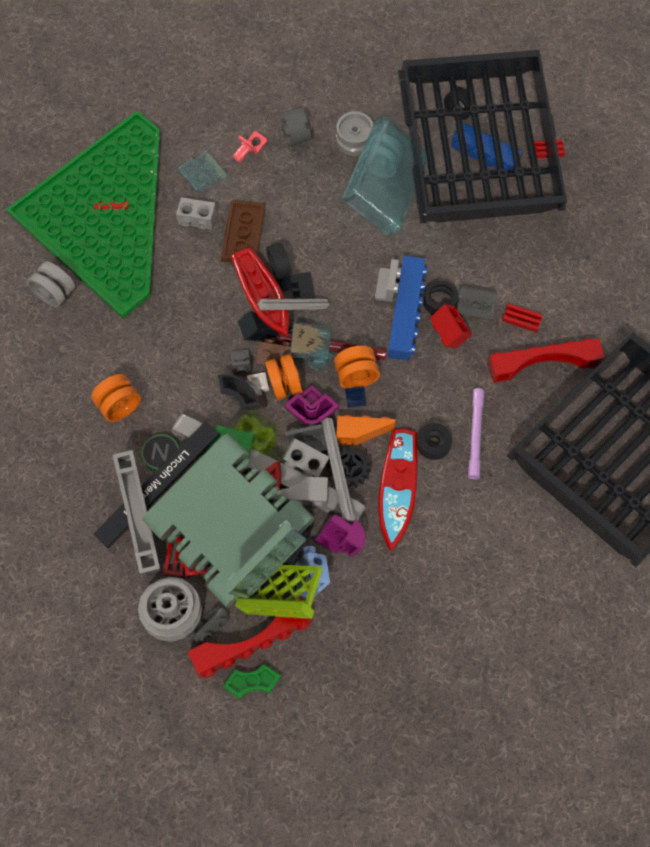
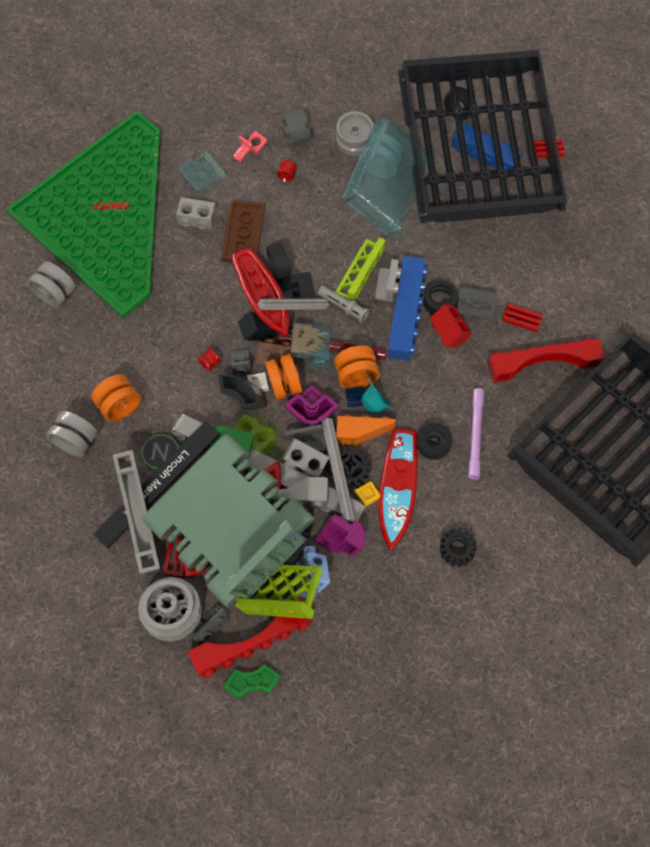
none -> light grey wheel [46,411,97,457]
none -> red wheel [197,348,221,372]
none -> red wheel [277,160,297,182]
none -> light grey pin [318,285,370,323]
none -> lime fence [335,237,386,301]
none -> yellow tile [354,481,380,507]
none -> teal piece [362,375,392,414]
none -> black tyre [439,528,477,567]

